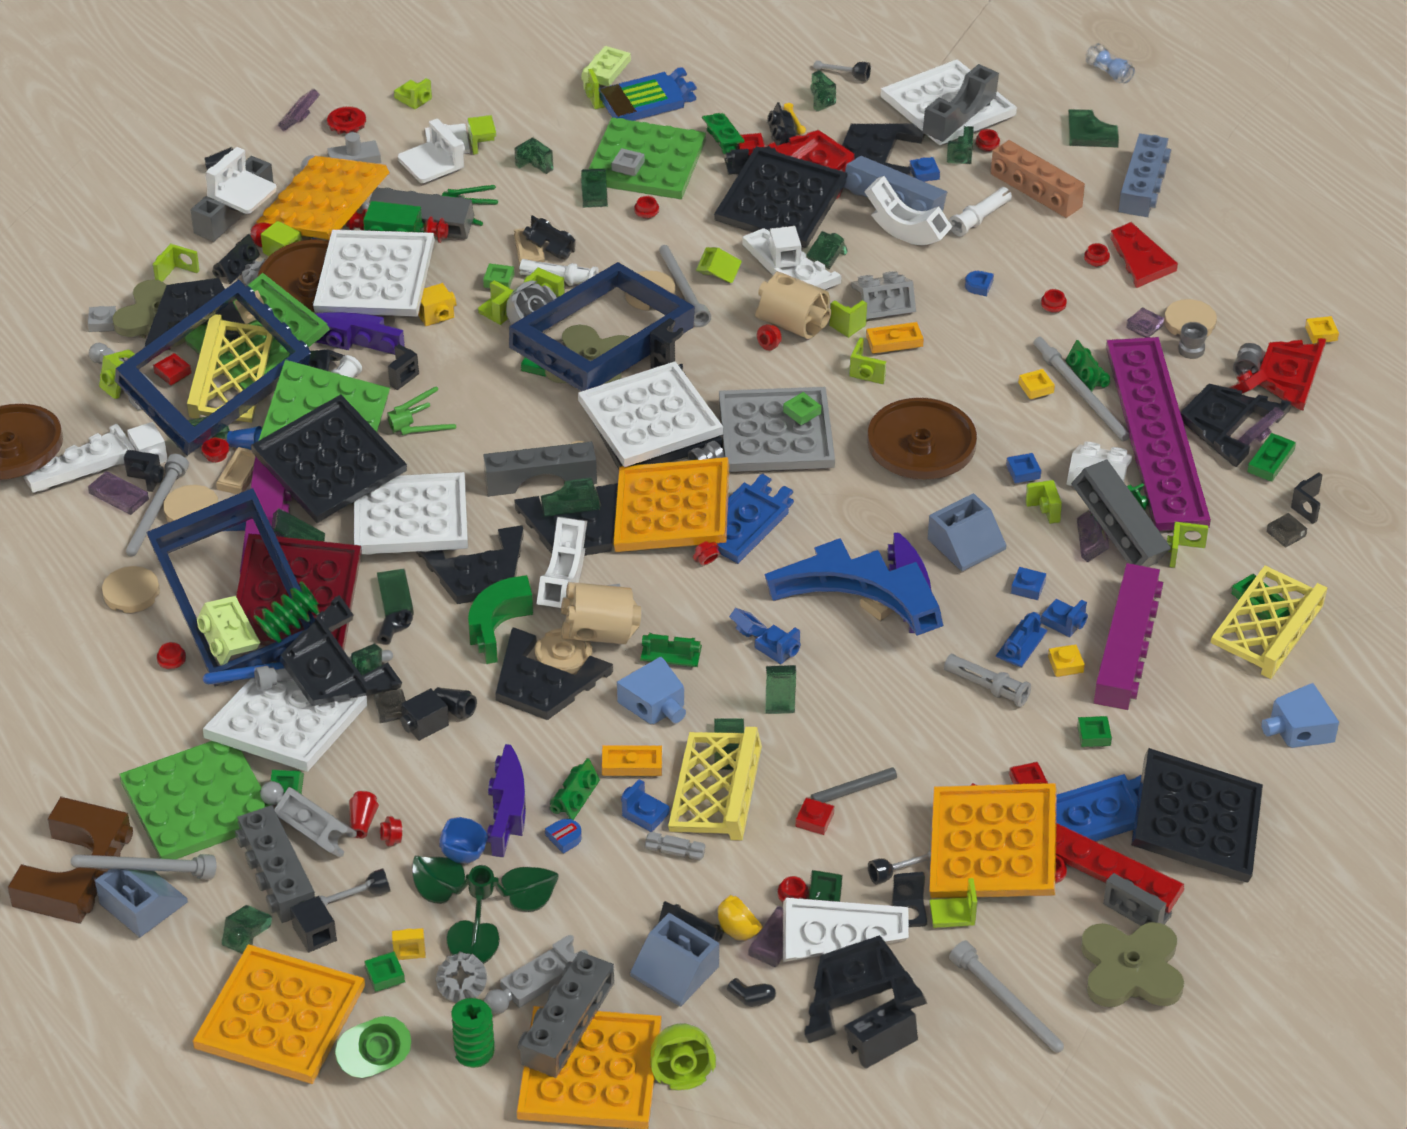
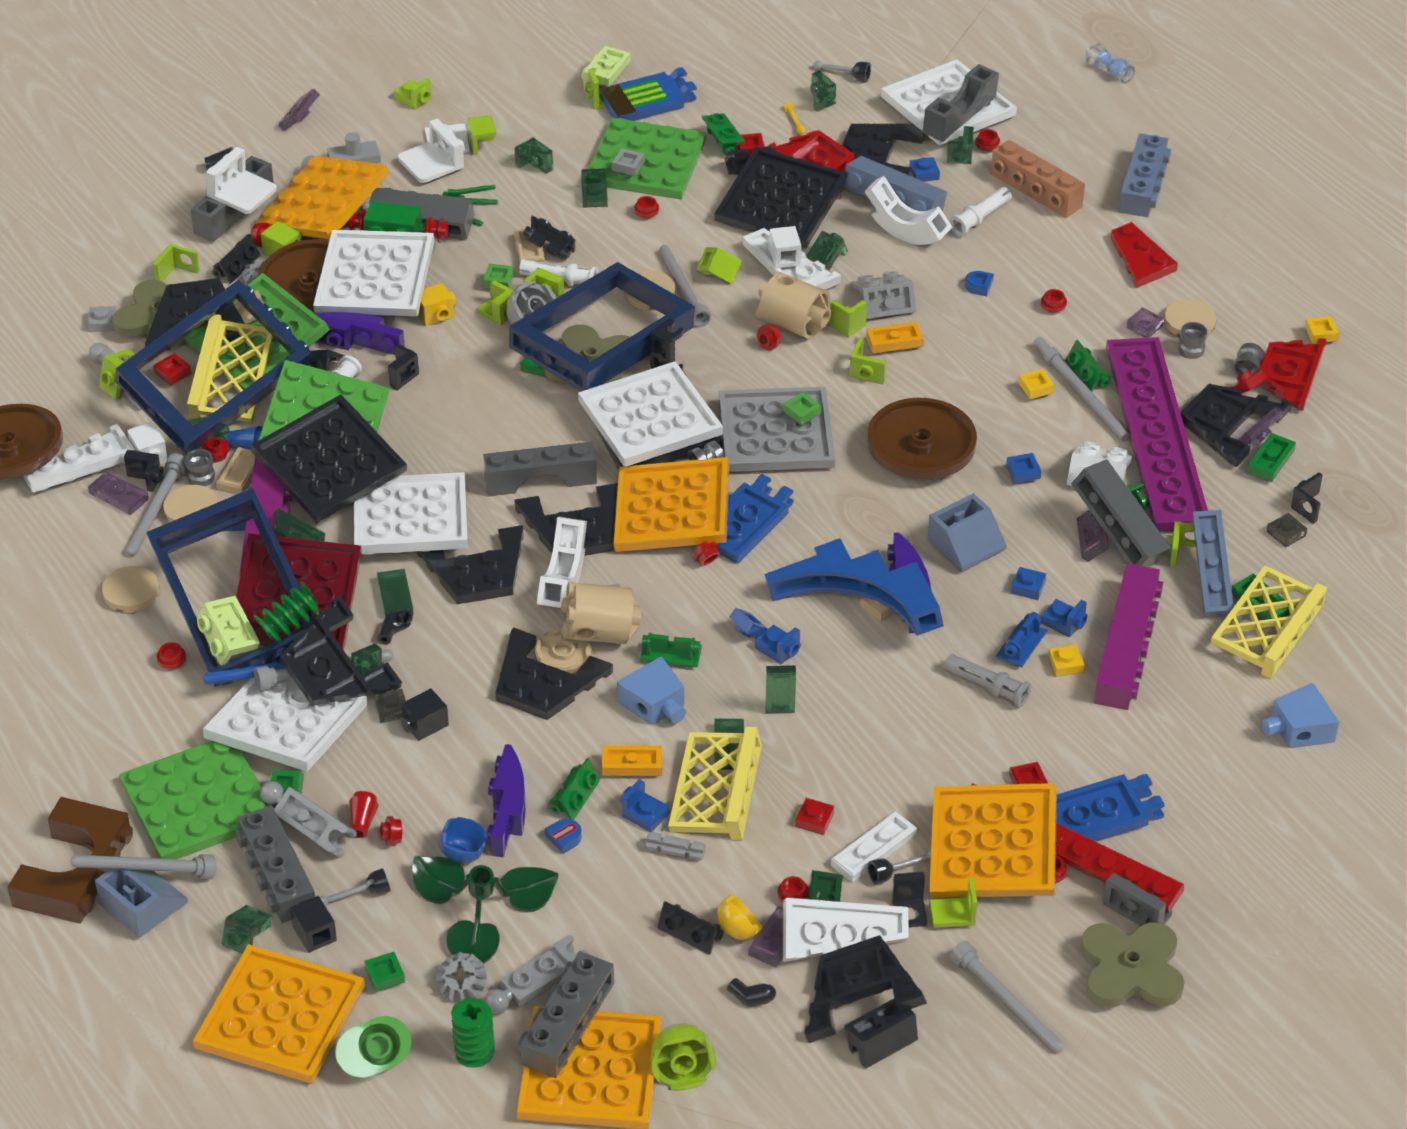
red gear [327,107,366,134] -> none
bright green plant [387,386,457,436] -> none
yellow plate [392,928,426,960] -> none
black cone [434,687,477,719] -> none
green arch [468,575,533,664] -> none
clear green tile [541,478,600,516] -> none
sand blue slope [630,913,719,1007] -> none
black hinge [767,102,797,146] -> none
dark grey bar [811,767,897,803] -> none
lime bracket [1025,480,1062,524] -> none
clear green tile [1068,109,1119,148] -> none
green plate [1077,716,1112,747] -> none
red plate [1084,243,1110,267] -> none
black plate [1131,748,1263,883] -> none
none -> flat silver wheel [185,449,215,486]
none -> white tile [831,811,917,883]
none -> sand blue plate [1192,510,1234,617]

